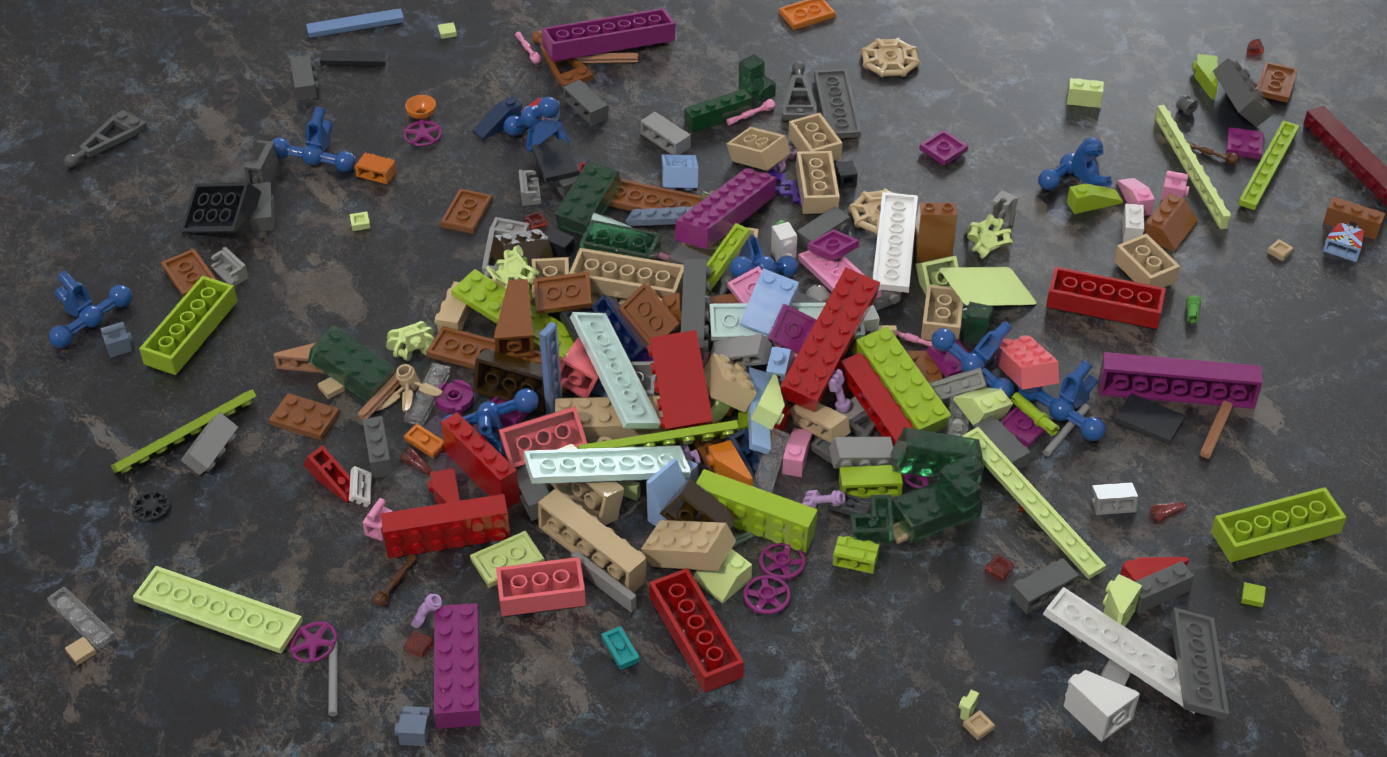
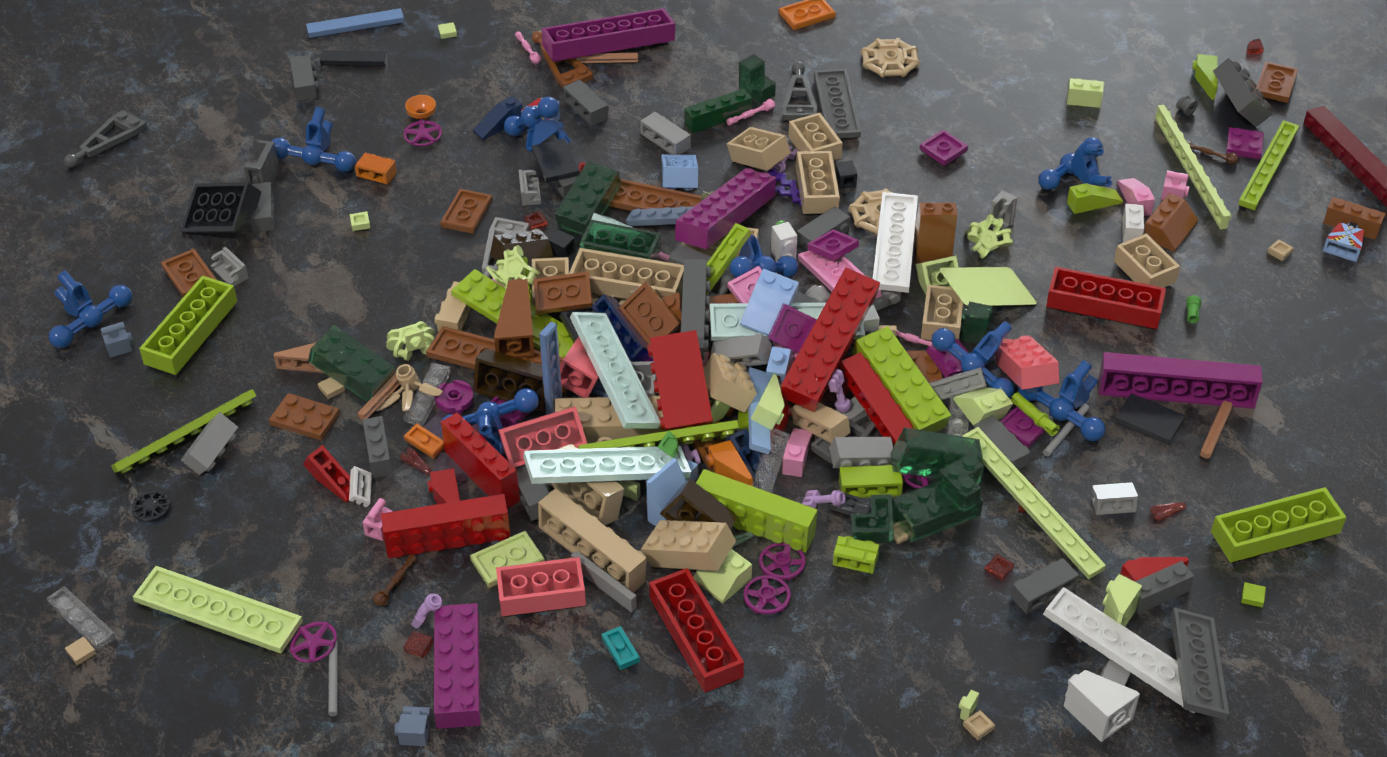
none -> bright green tile [657,431,678,458]

